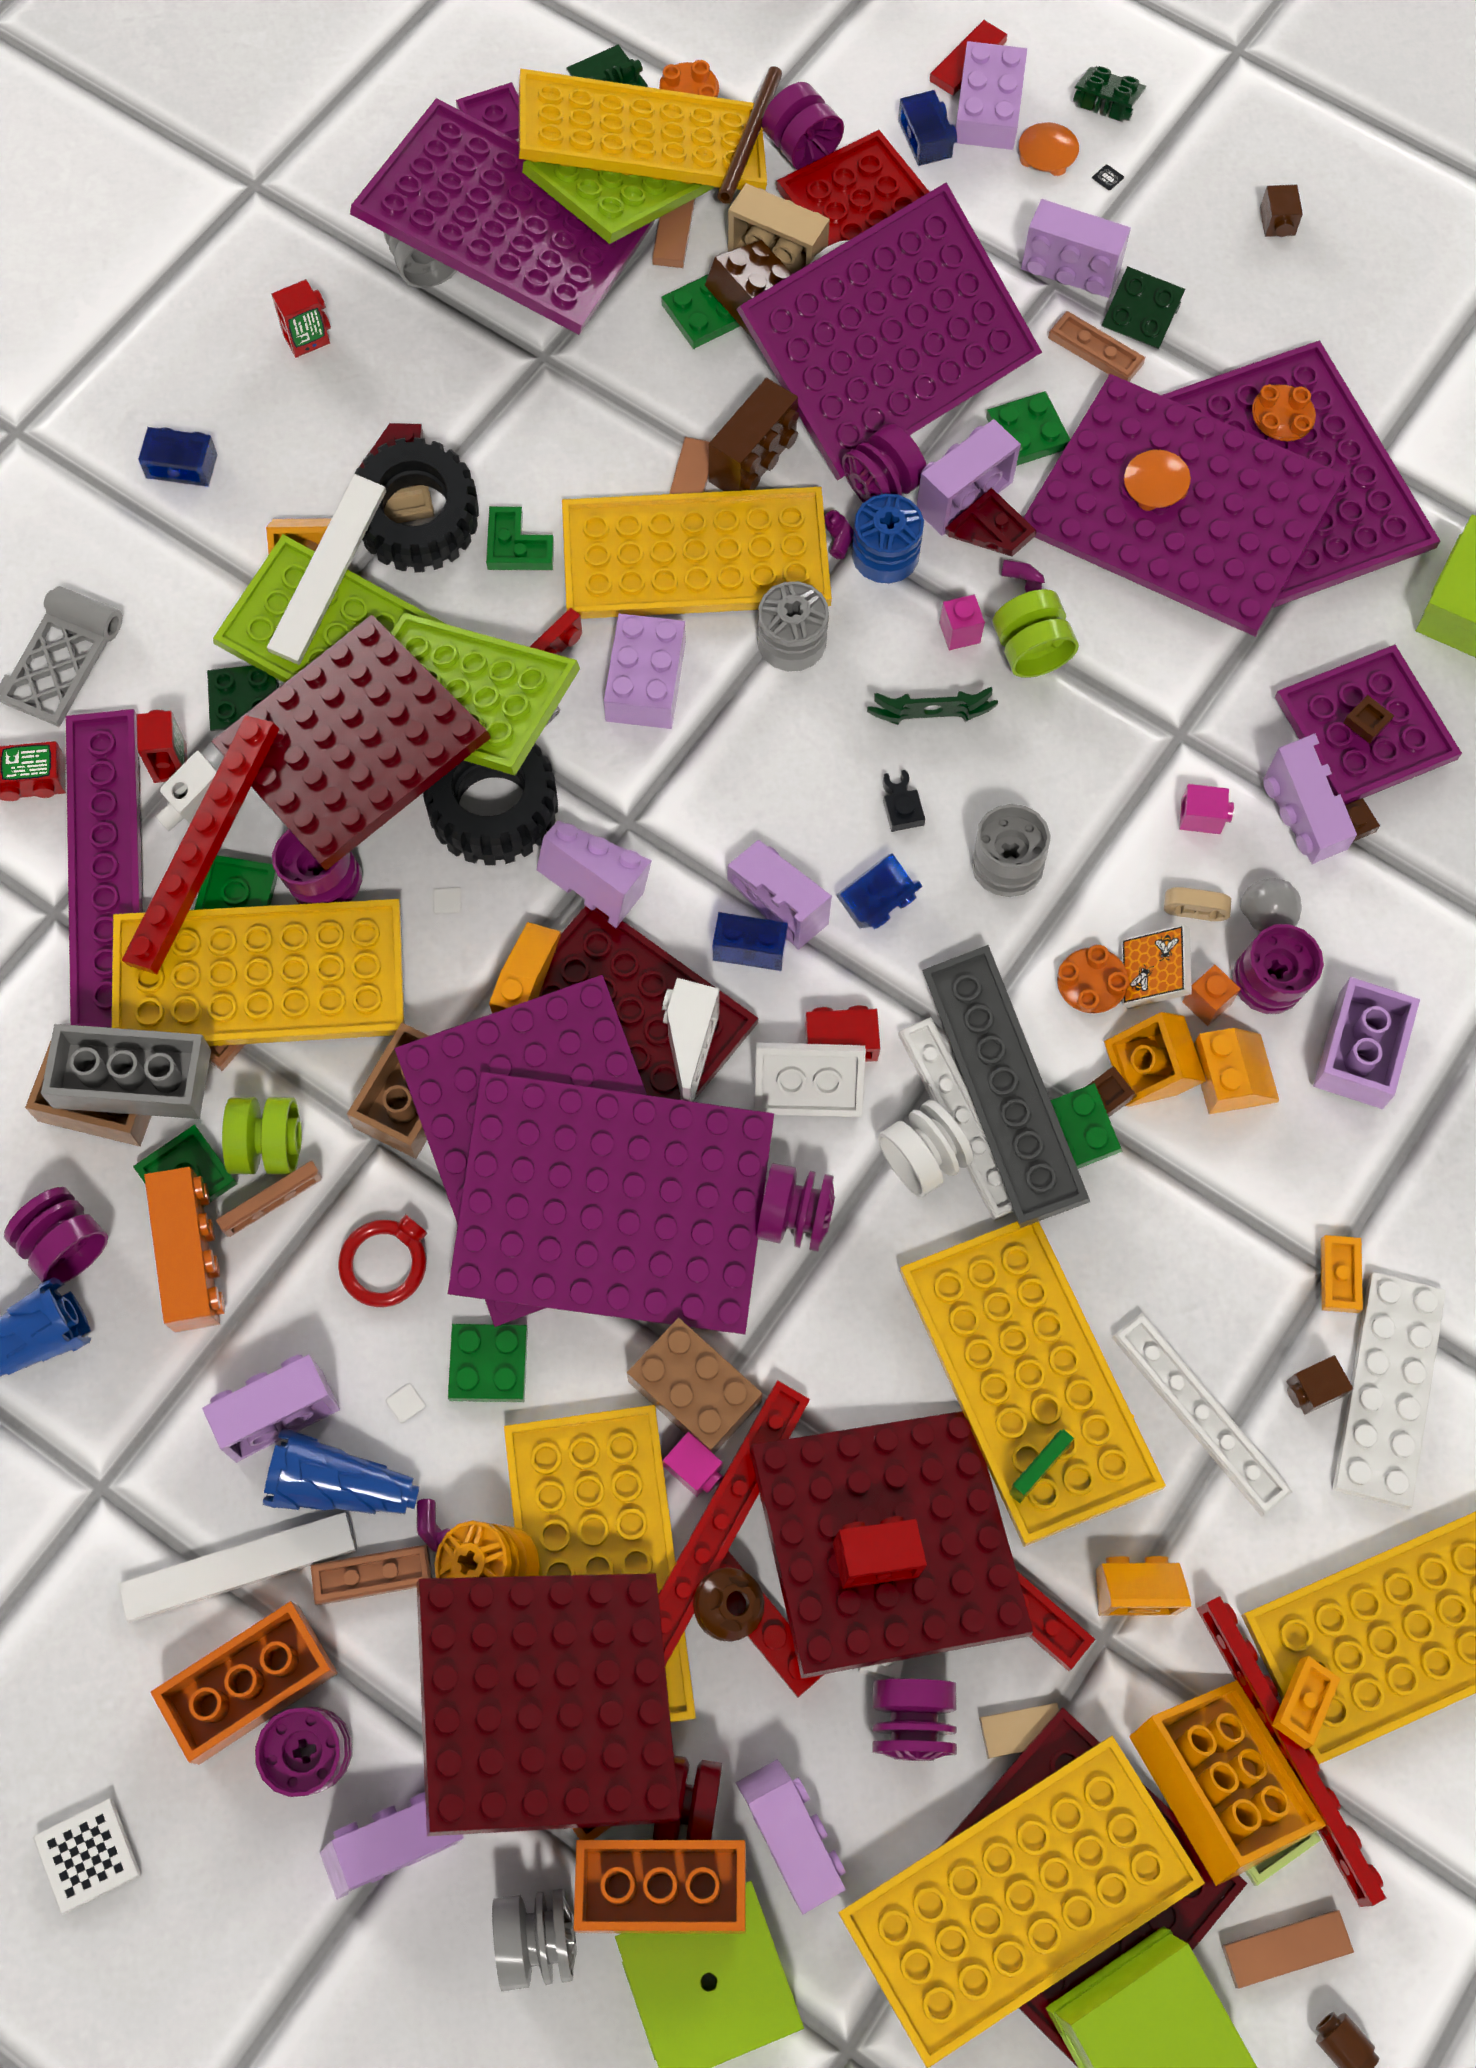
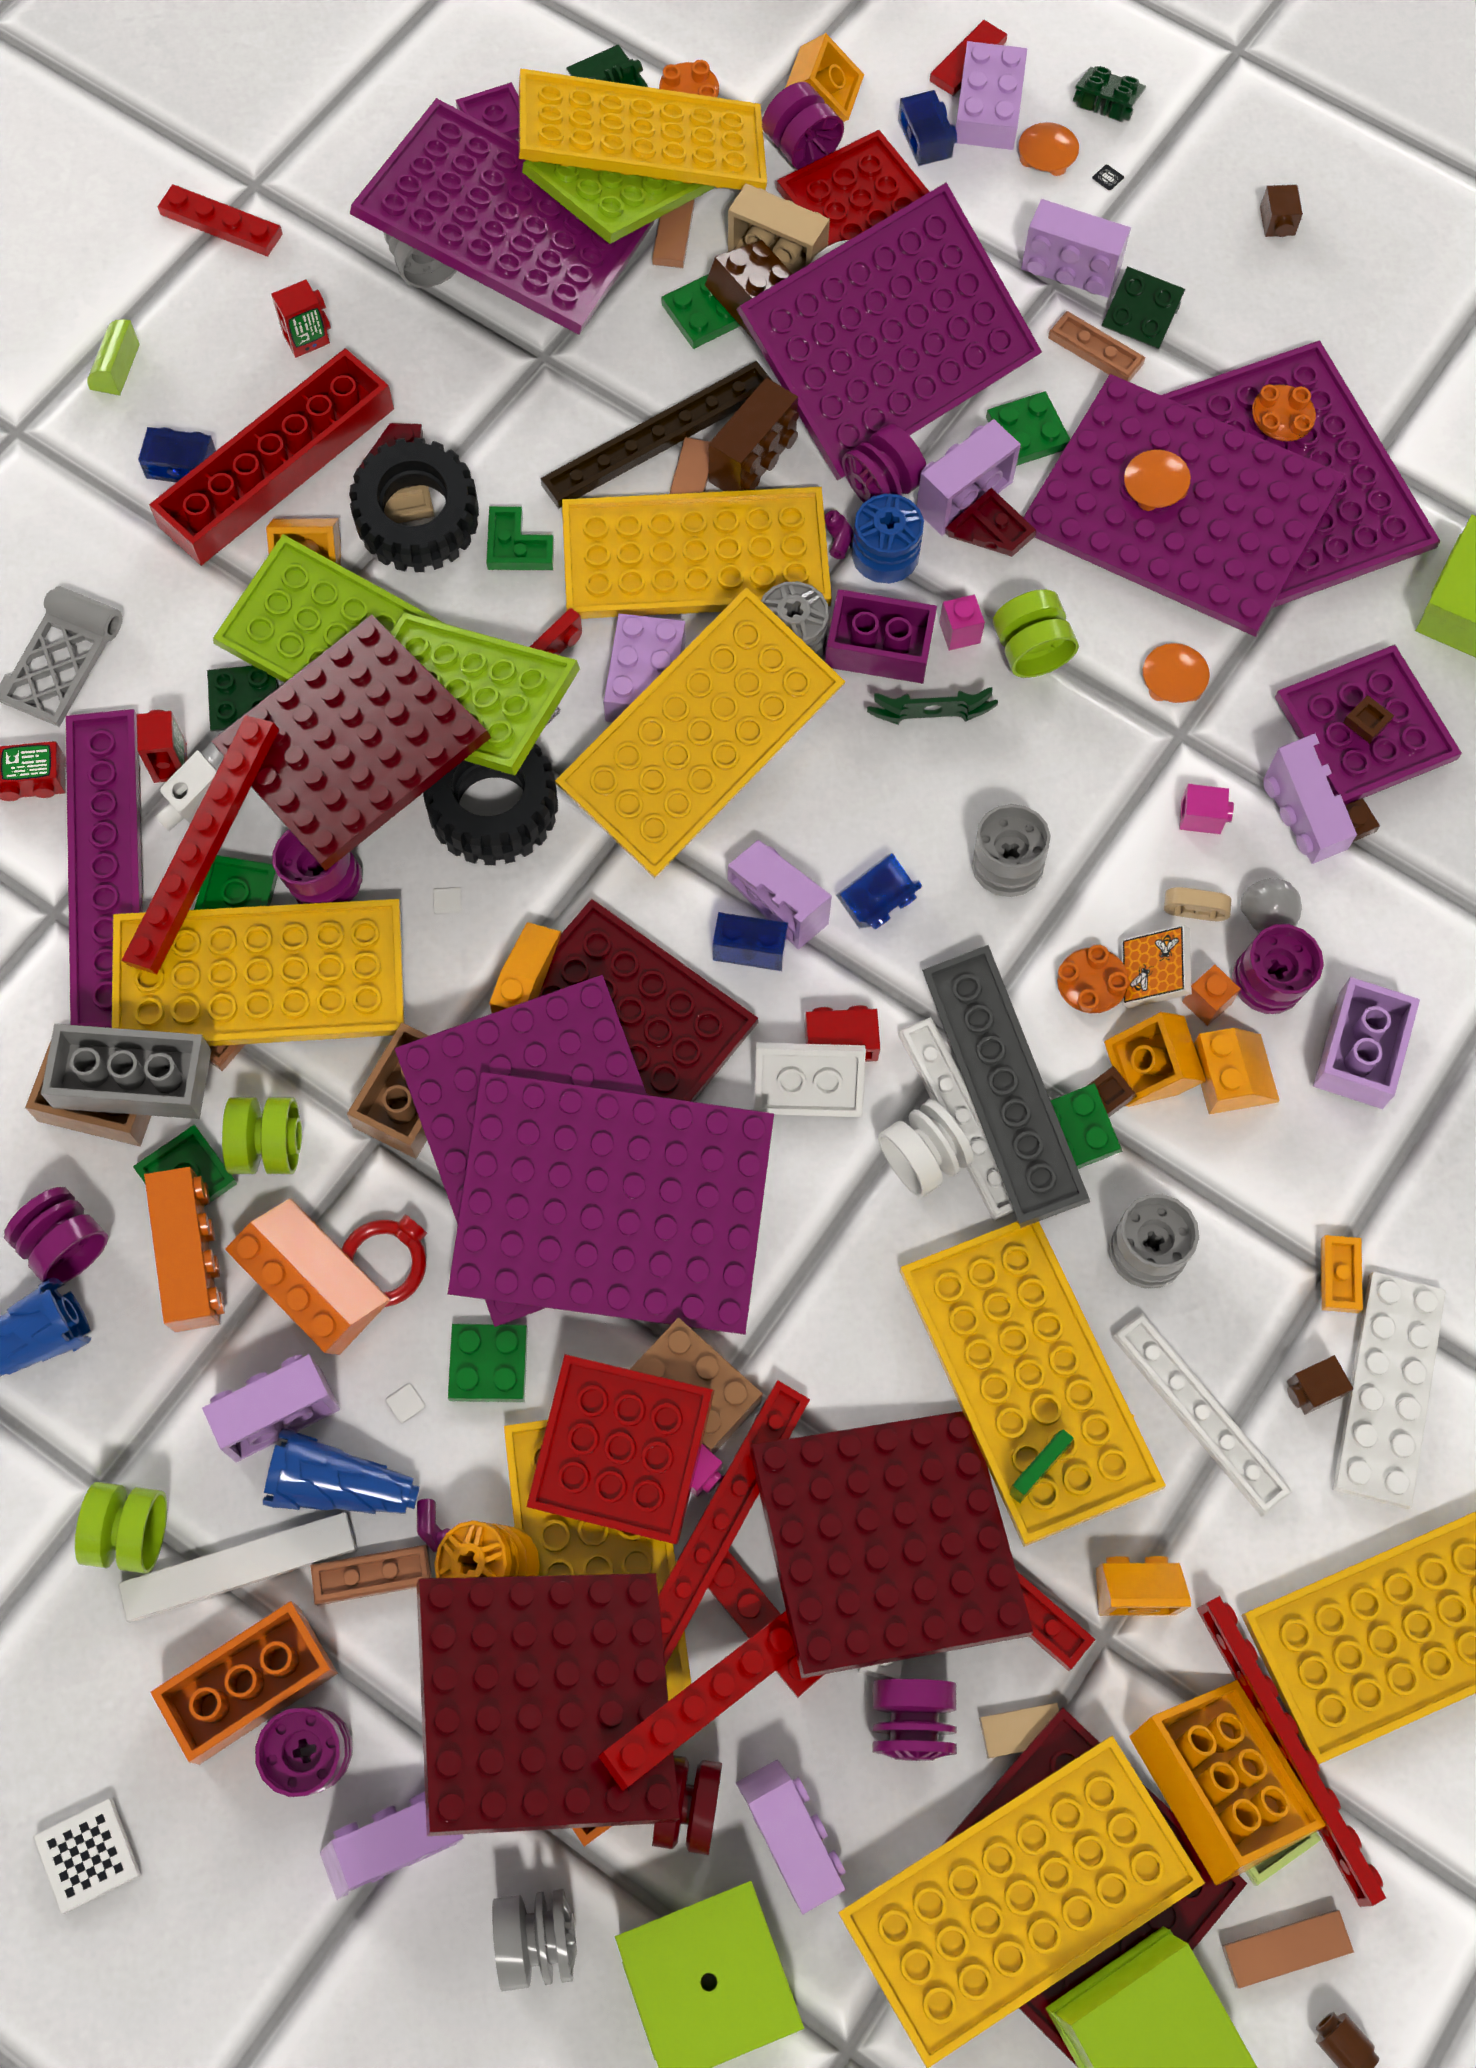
nougat tile [216,1160,322,1237] -> none
white tile [267,474,386,665] -> none
lavender wedge [536,820,652,928] -> none
orange brick [574,1840,746,1934] -> none
white slope [662,978,719,1102] -> none
reddish brown piece [693,1567,764,1642] -> none
reddish brown piece [717,66,782,204] -> none
magenta wheel [757,1163,835,1252] -> none
red brick [833,1516,927,1589] -> none
black plate [883,770,925,832] -> none
magenta arm [1001,560,1045,592] -> none
light orange plate [1272,1656,1341,1749] -> none
none -> lime wheel [75,1482,167,1574]
none -> lime brick [87,319,140,396]
none -> red brick [149,348,394,566]
none -> red plate [157,184,283,257]
none -> orange slope [225,1198,391,1355]
none -> red plate [526,1354,715,1545]
none -> dark brown plate [540,361,772,509]
none -> yellow plate [555,587,845,879]
none -> red plate [598,1611,796,1791]
none -> light orange slope [785,33,864,122]
none -> magenta brick [825,589,937,684]
none -> light grey wheel [1109,1194,1199,1289]
none -> orange dish [1143,643,1210,703]

